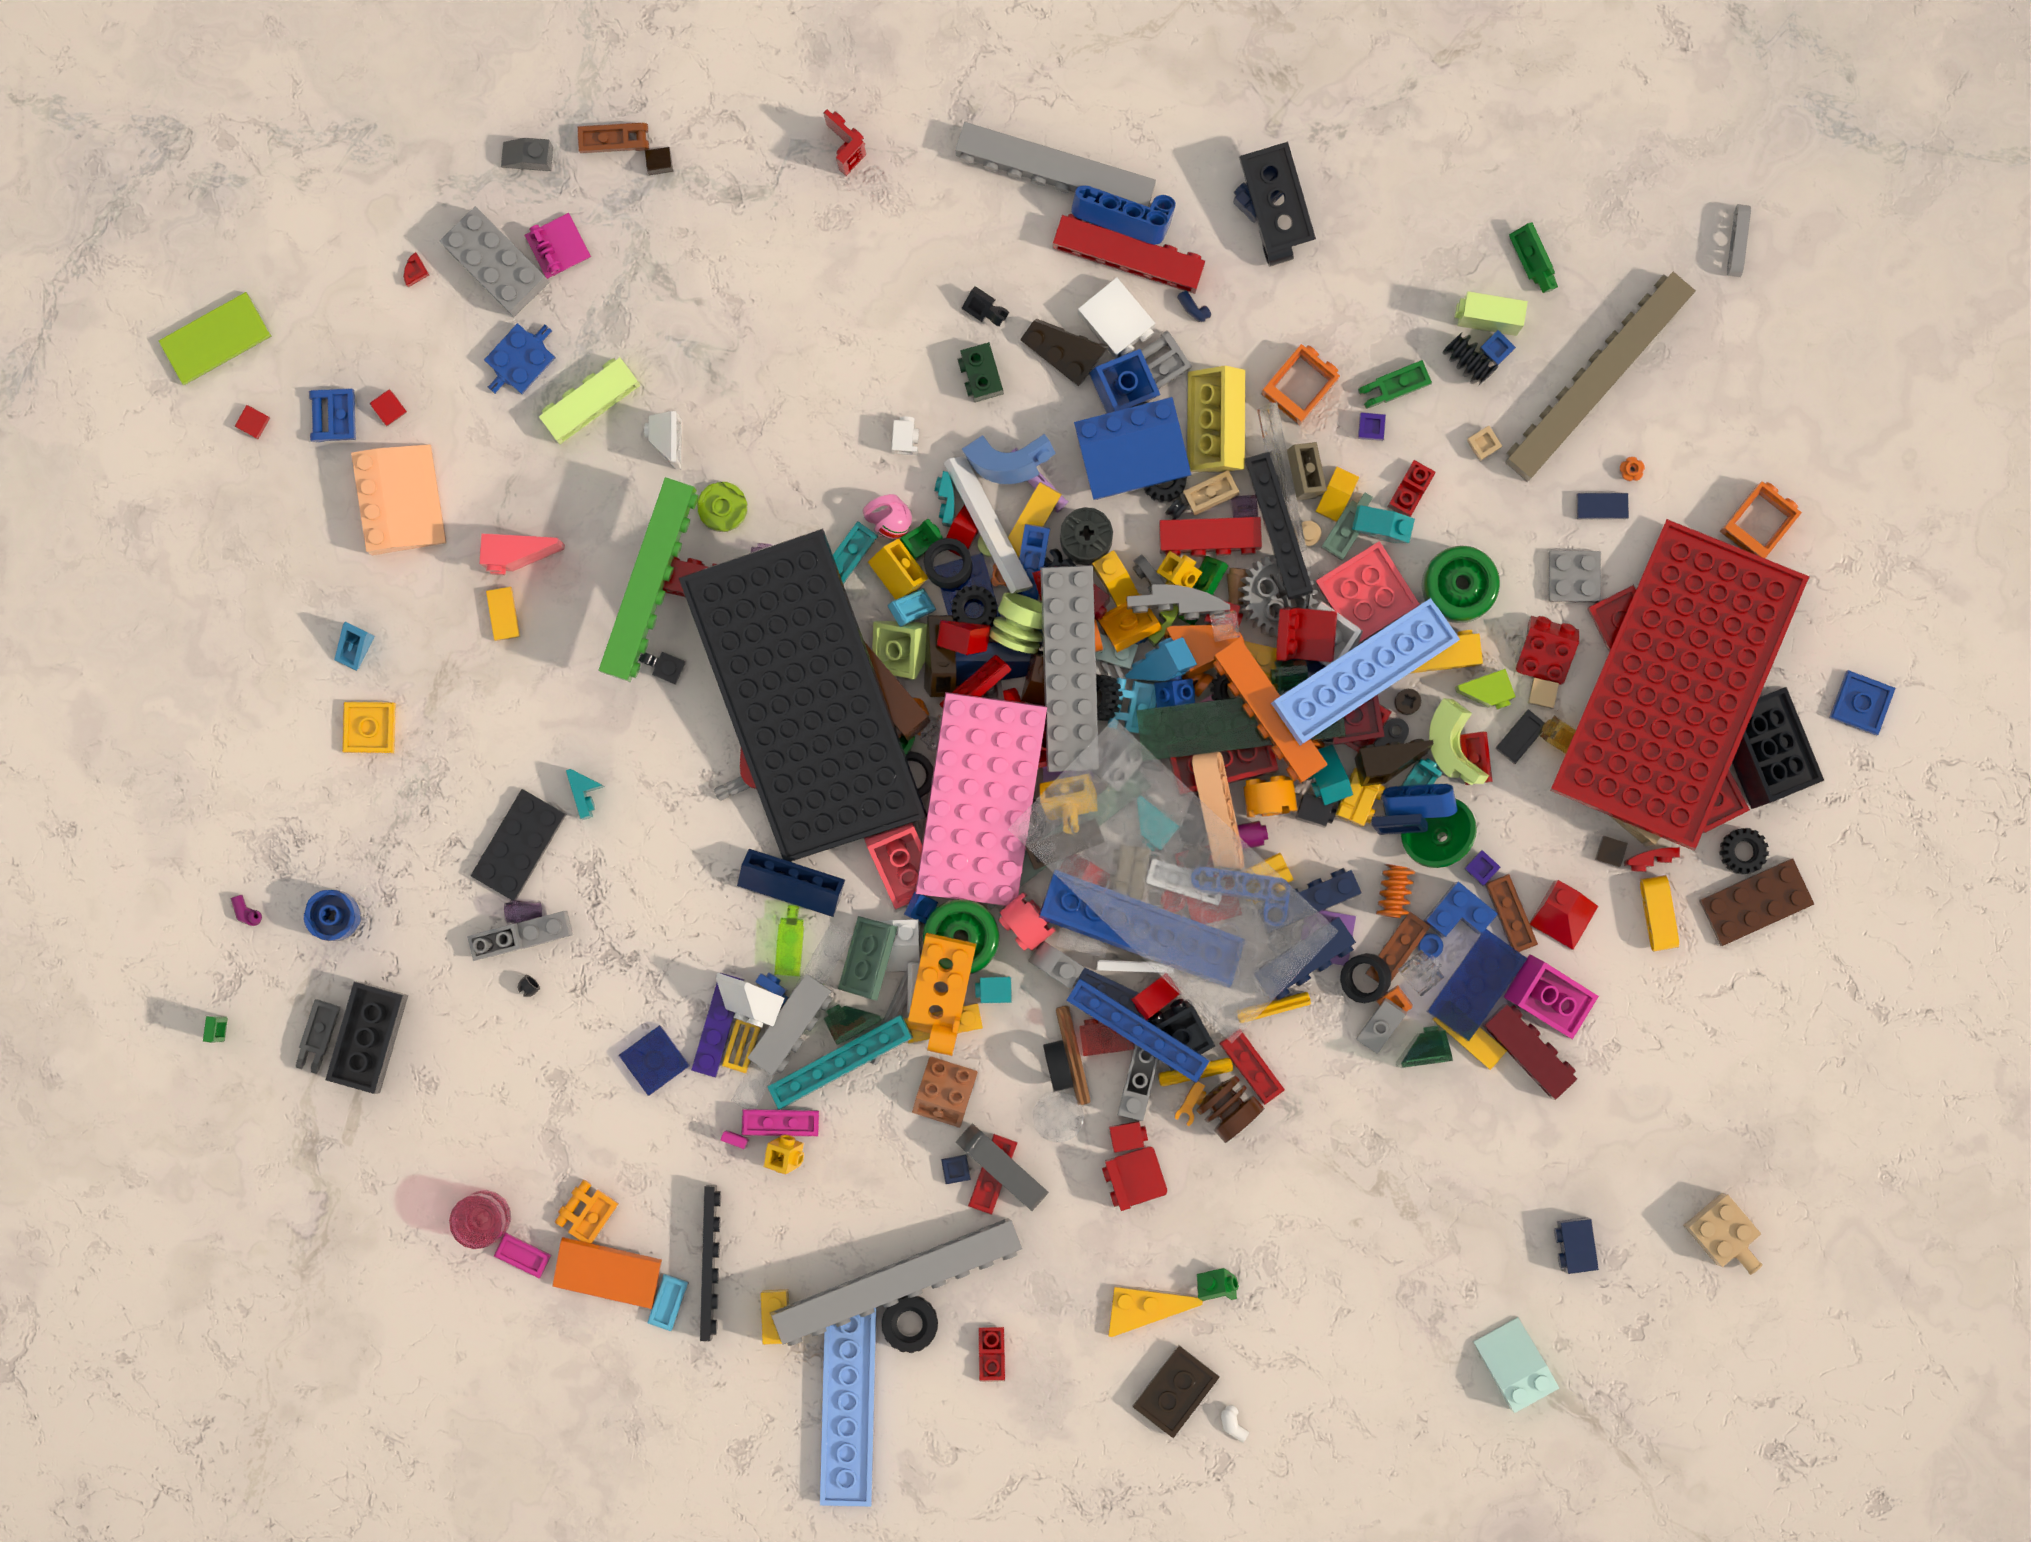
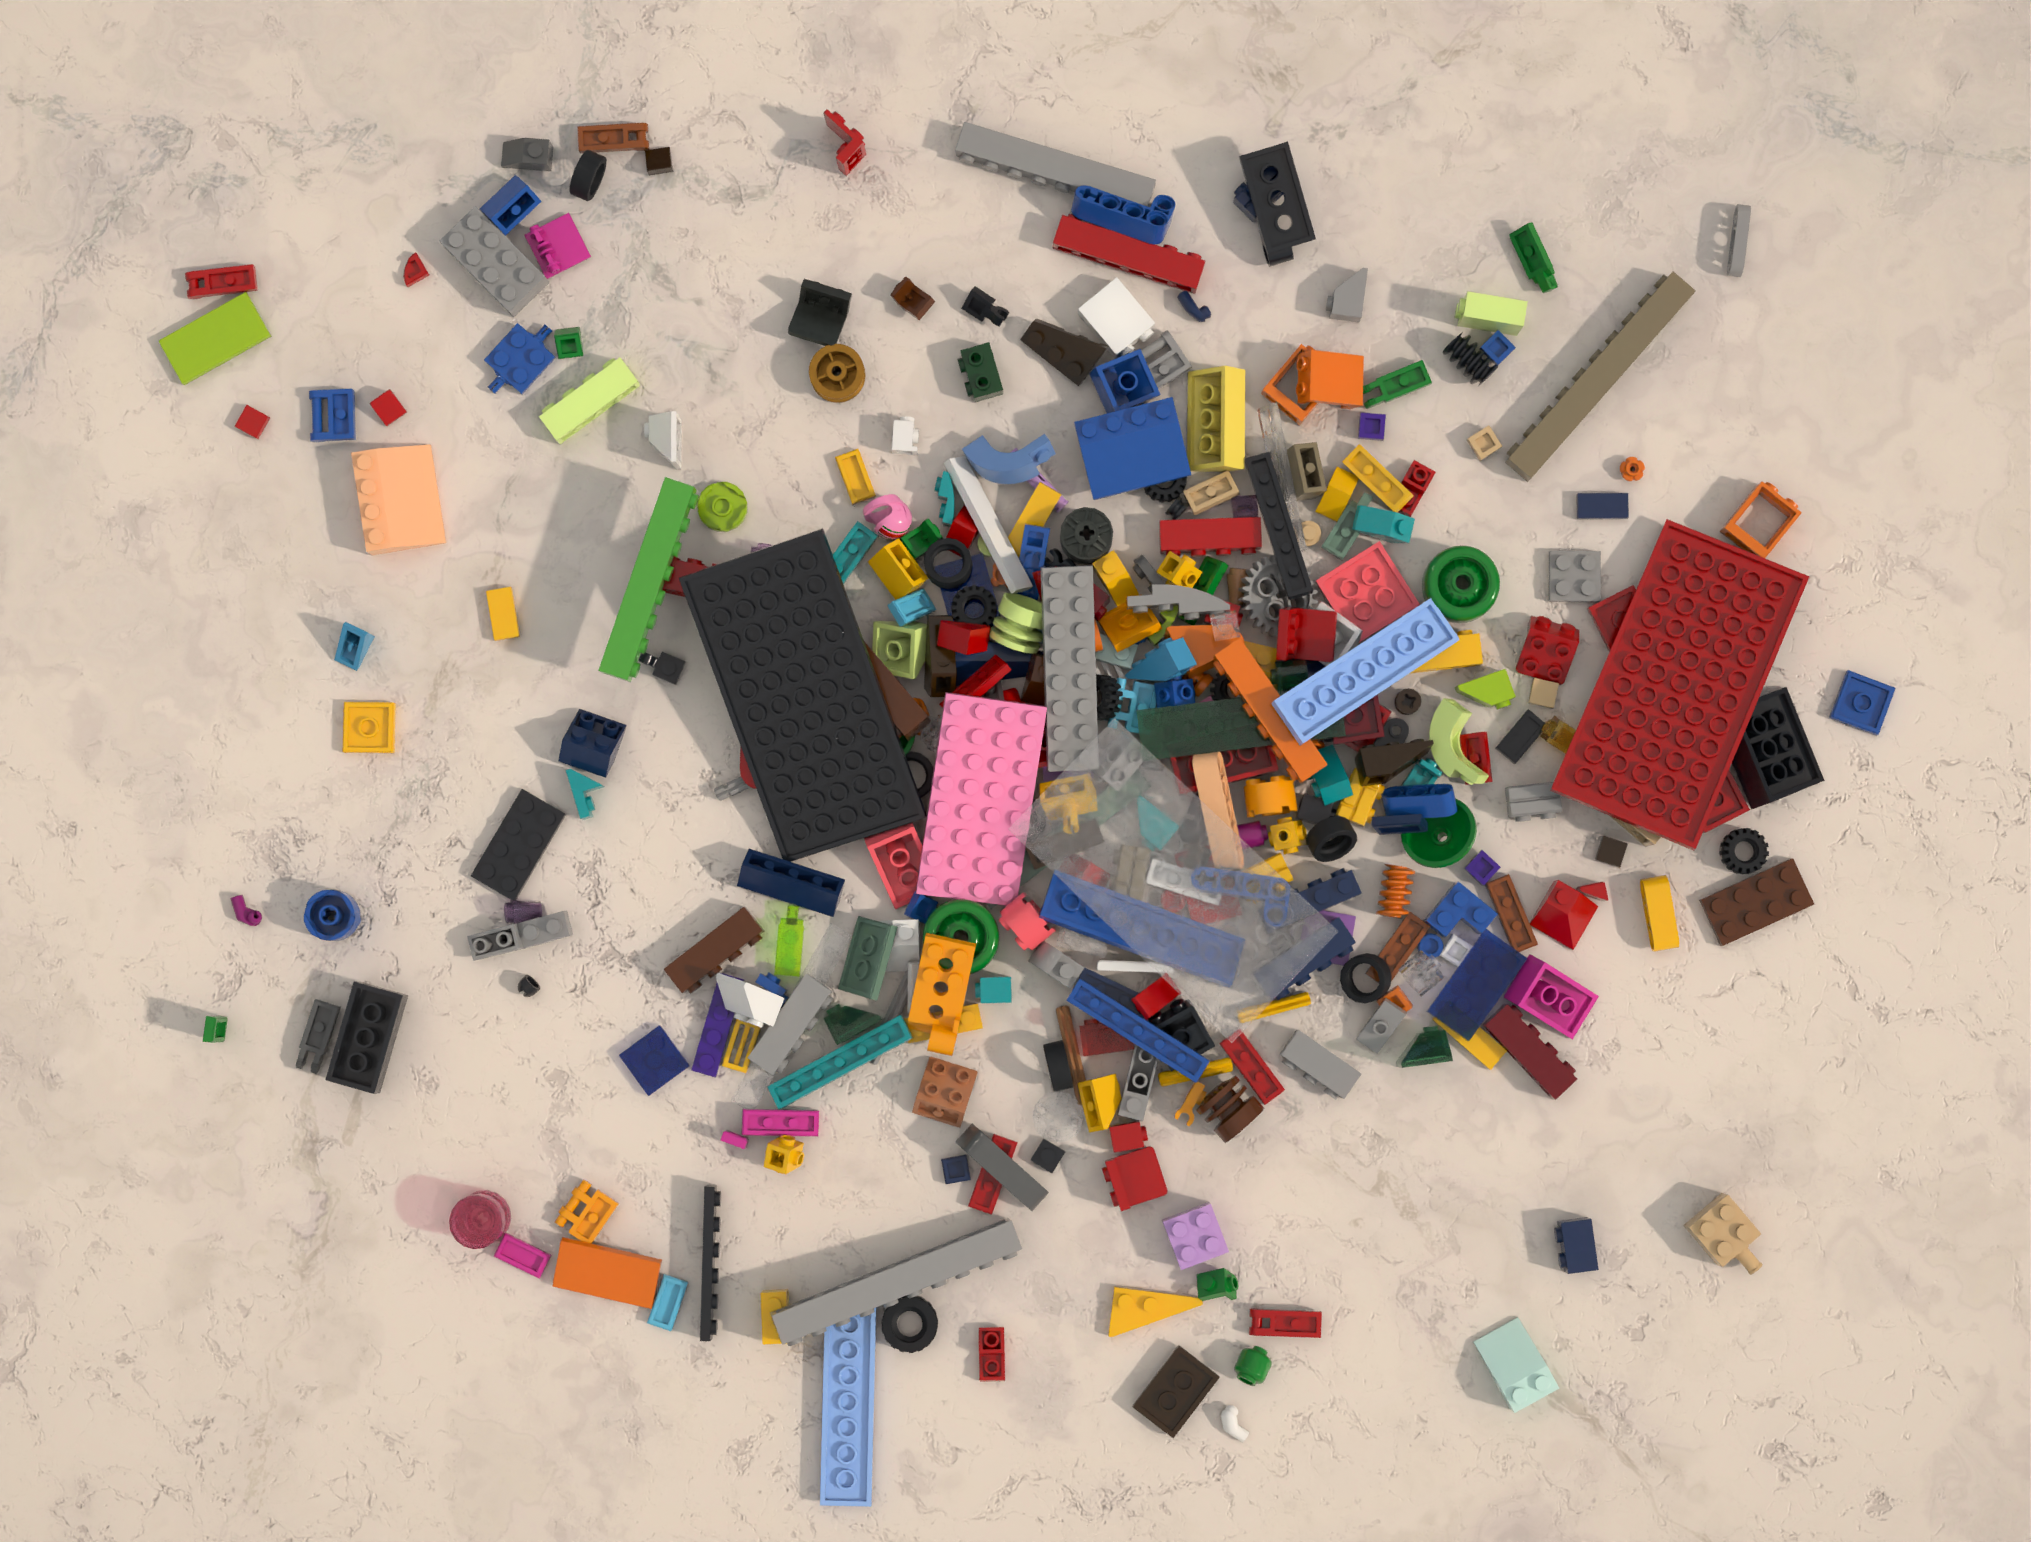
coral slope [479,533,565,575] -> none
red slope [1624,847,1680,872] -> none
none -> red plate [185,264,258,299]
none -> blue brick [480,175,542,236]
none -> green slope [554,327,583,359]
none -> dark blue slope [558,709,627,778]
none -> black tyre [569,150,607,201]
none -> reddish brown brick [664,907,764,994]
none -> pearl dark grey bracket [788,279,852,346]
none -> pearl gold wheel [809,344,865,403]
none -> yellow tile [835,449,876,505]
none -> reddish brown bracket [890,277,935,320]
none -> black plate [1031,1138,1065,1173]
none -> yellow slope [1077,1074,1122,1133]
none -> lavender brick [1162,1202,1229,1270]
none -> green head [1234,1346,1272,1386]
none -> red plate [1249,1308,1322,1338]
none -> yellow brick [1268,817,1307,854]
none -> light grey brick [1279,1030,1361,1100]
none -> orange panel [1296,350,1364,409]
none -> black tyre [1306,816,1357,862]
none -> light grey slope [1326,268,1368,322]
none -> yellow plate [1342,444,1413,513]
none -> white tile [1439,934,1474,969]
none -> light grey brick [1505,782,1562,822]
none -> red slope [1576,882,1608,901]

